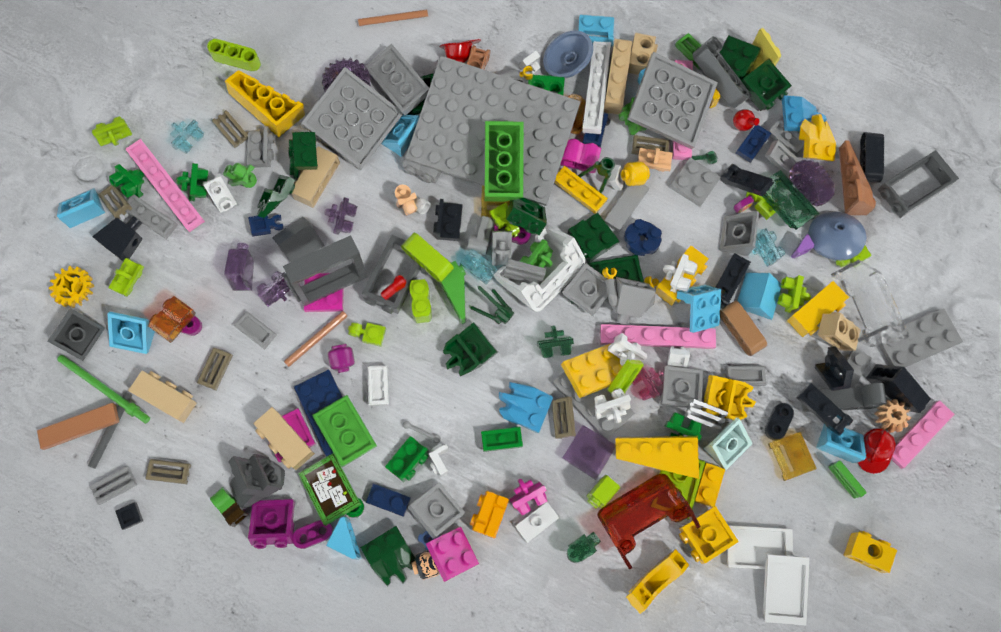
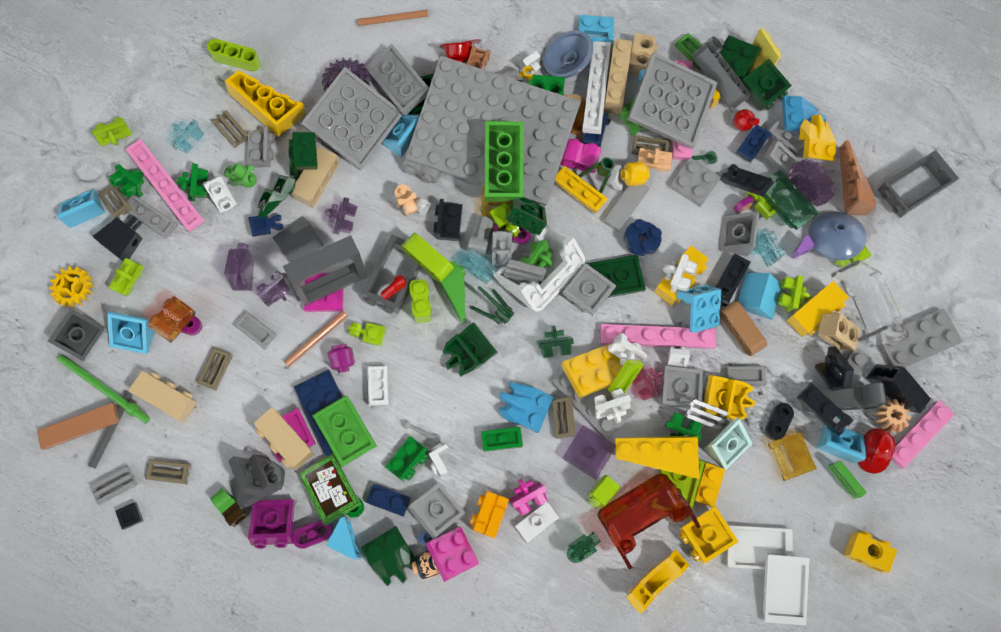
dark green plate [567,212,620,263] -> none
light grey torso [602,267,659,325] -> none
black beam [860,132,884,183] -> none

